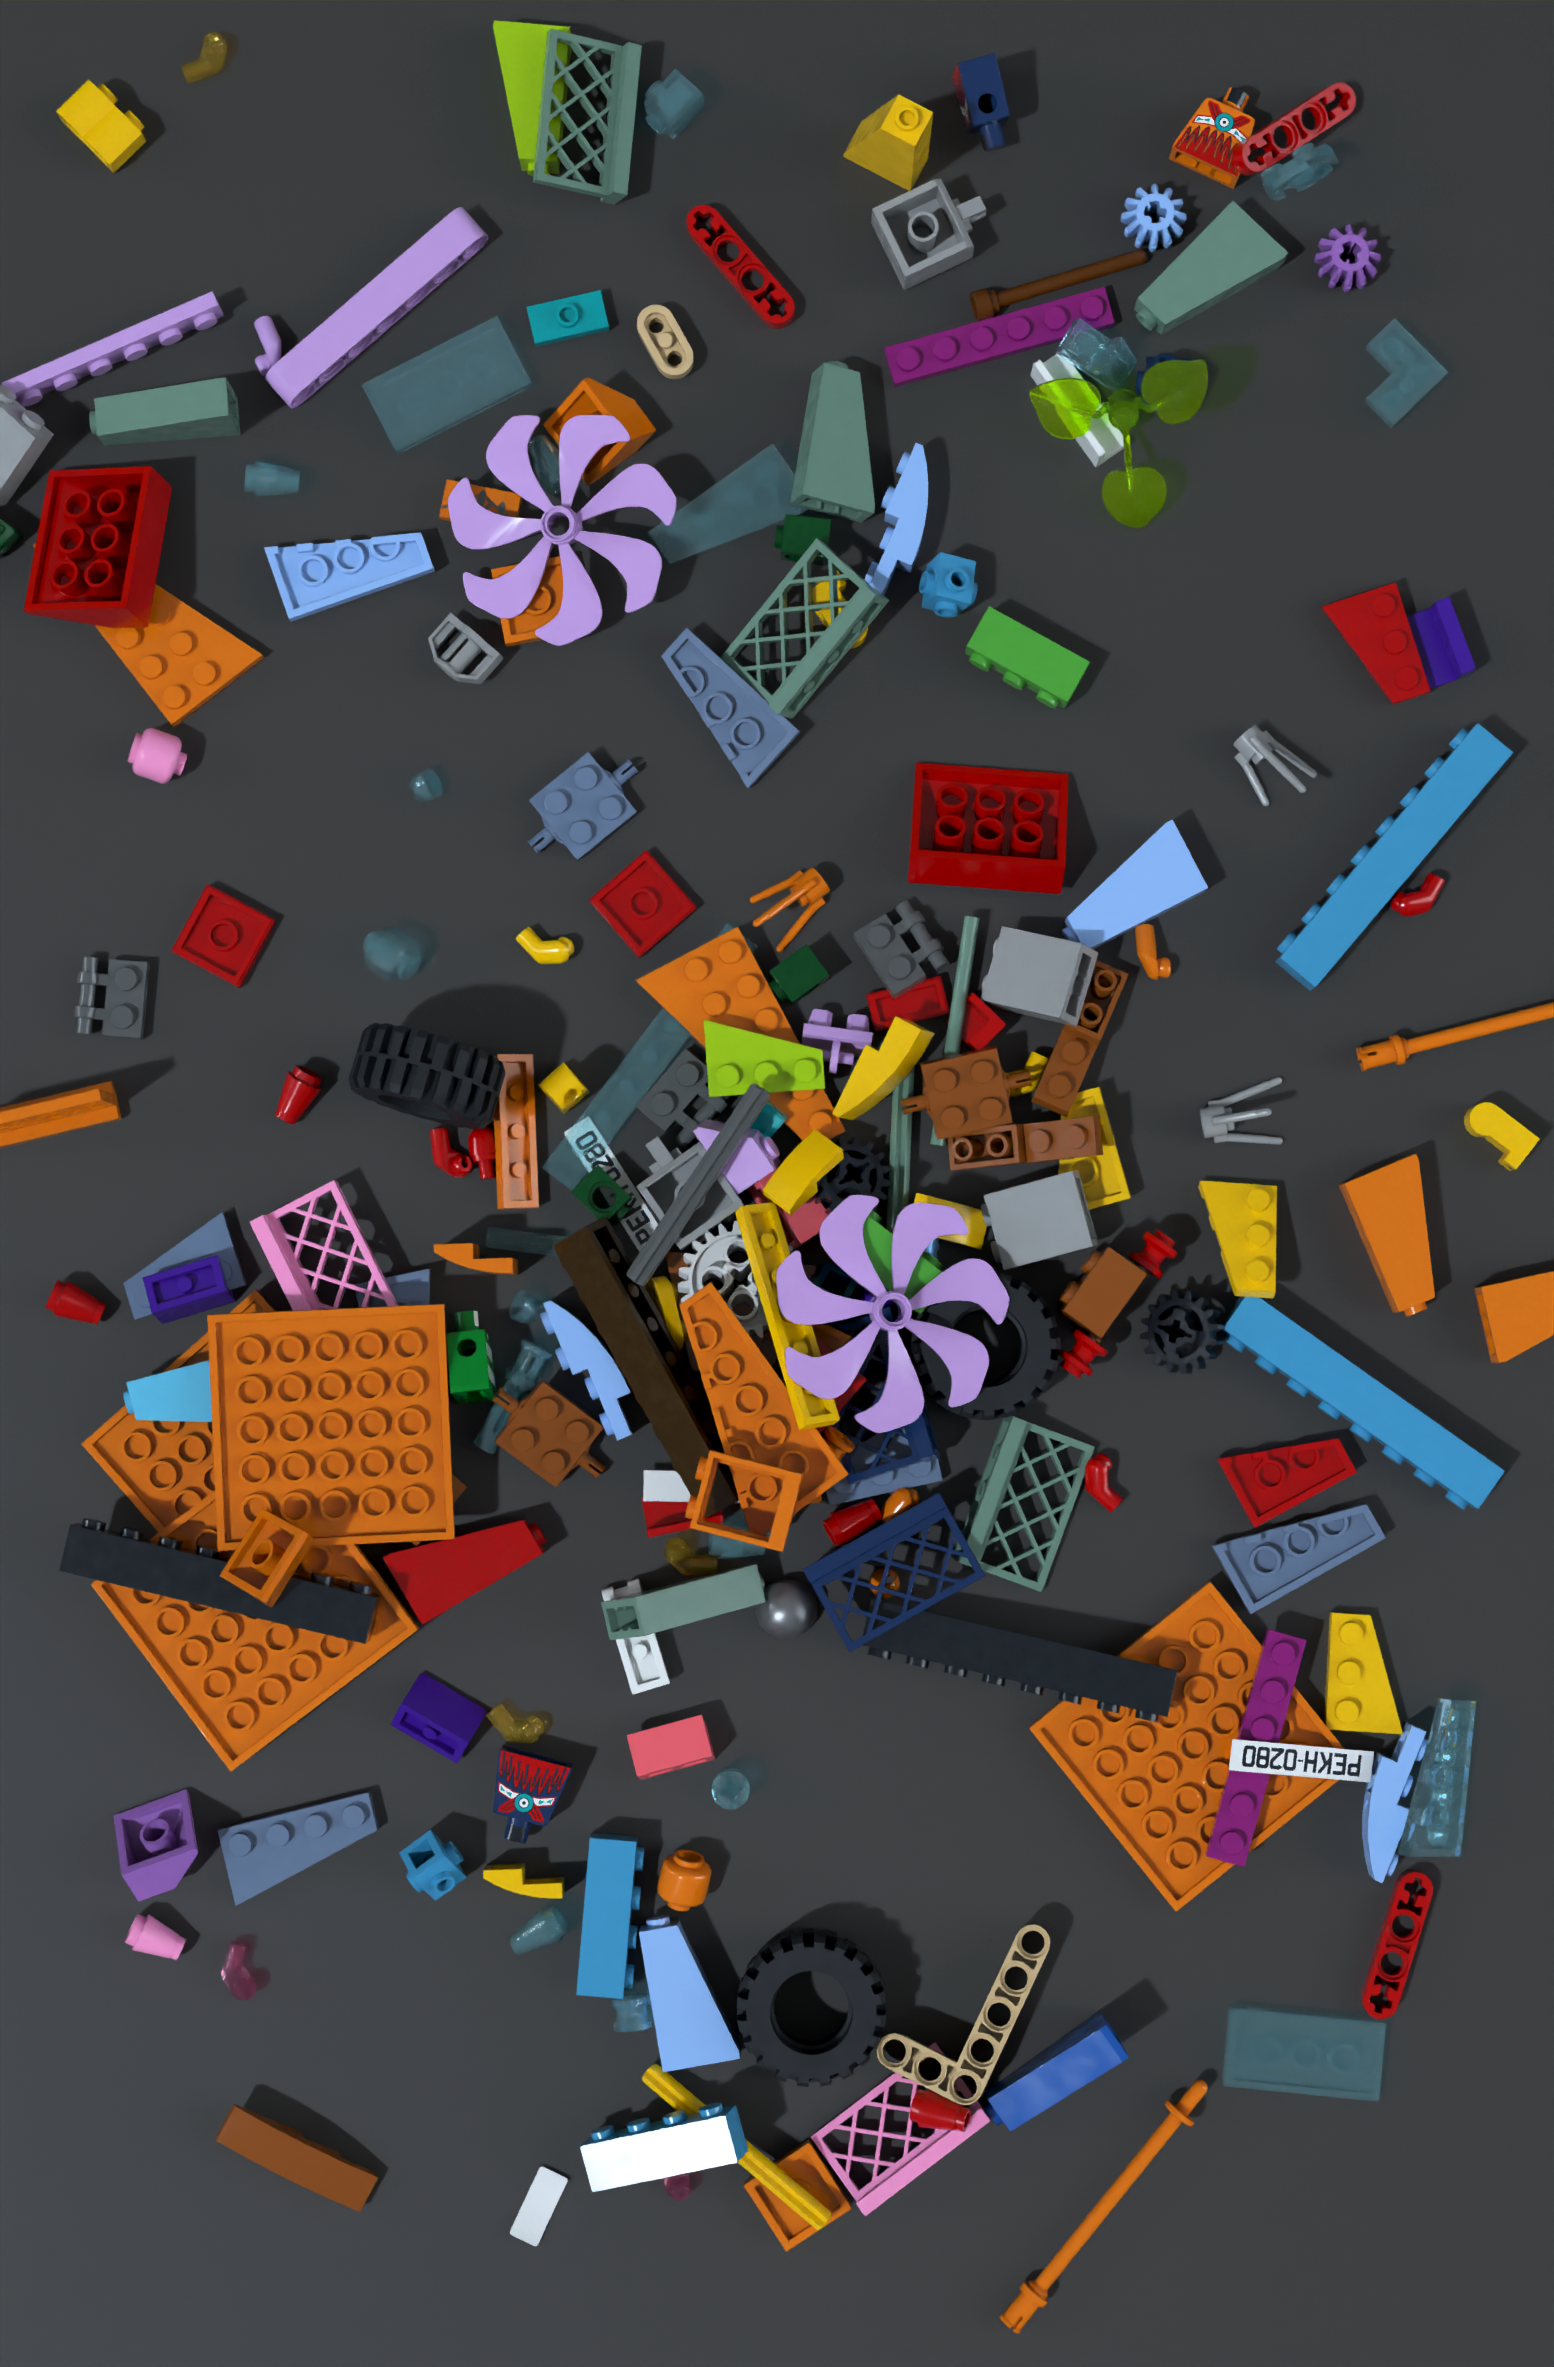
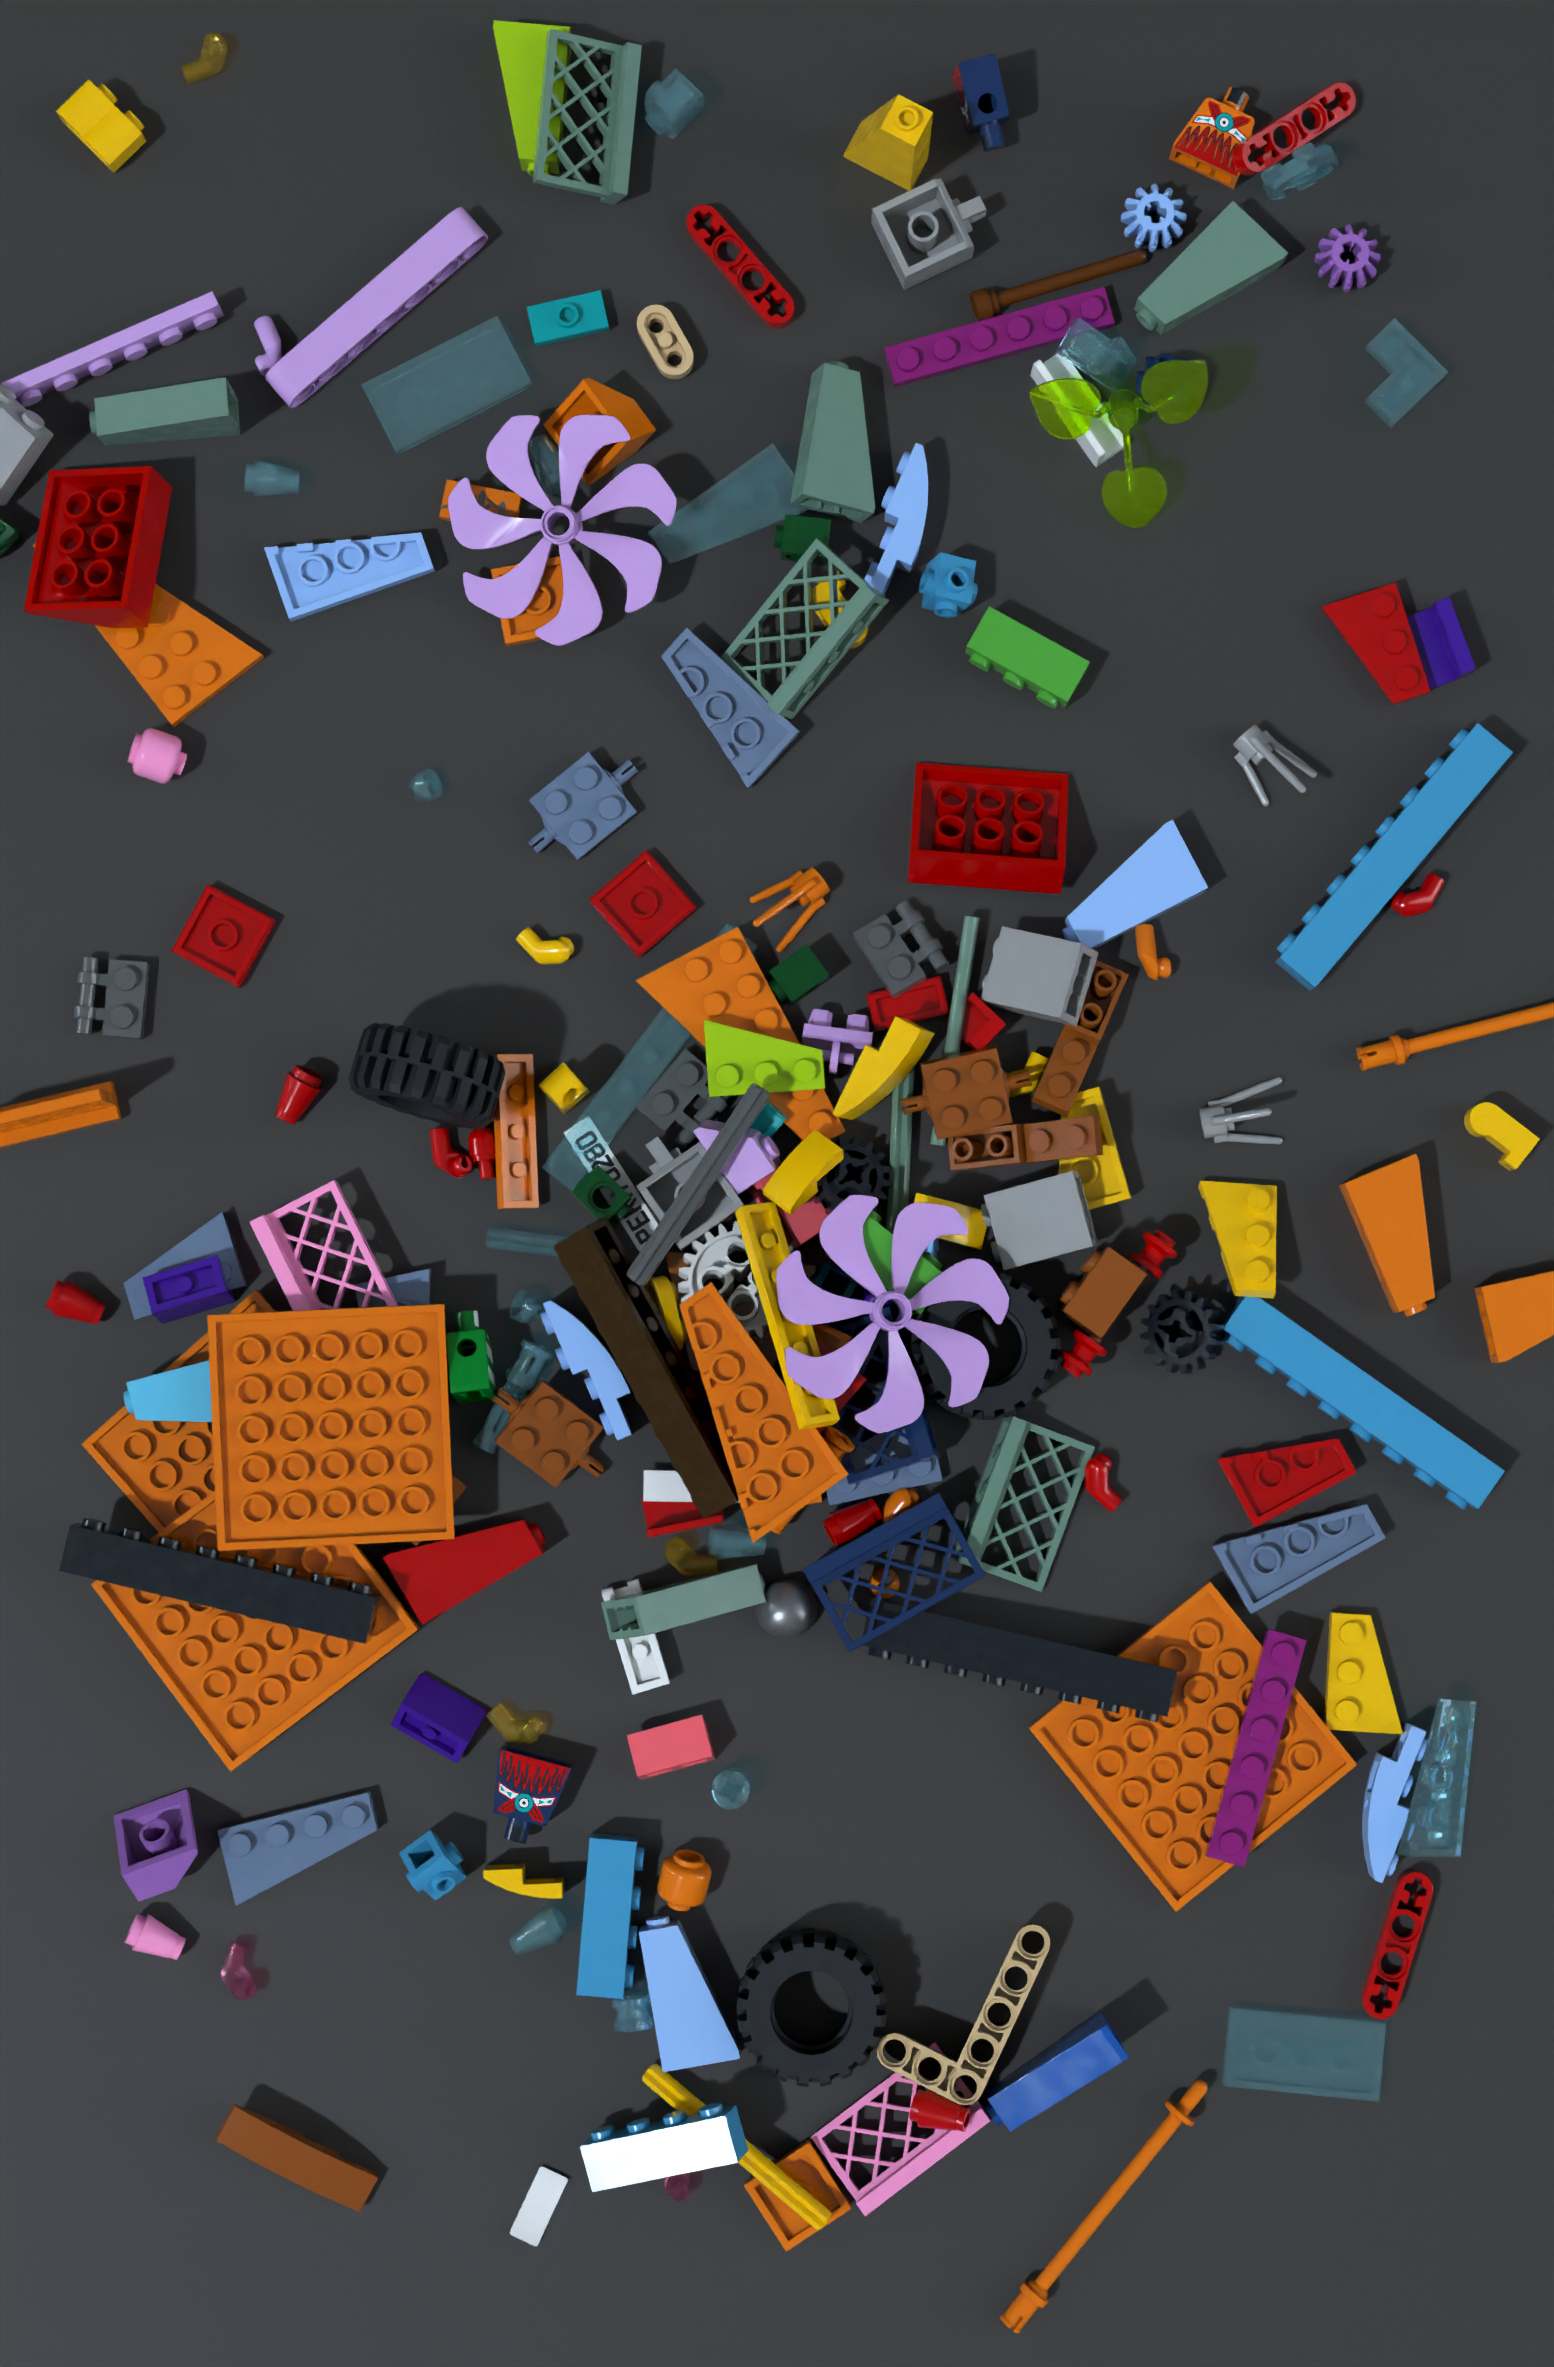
orange slope [219,1509,314,1608] -> none
clear light blue head [363,926,421,983] -> none
light grey piece [428,613,503,685] -> none
orange slope [434,1243,519,1275] -> none
orange window [685,1450,803,1552] -> none
white sticker [1229,1739,1374,1782] -> none

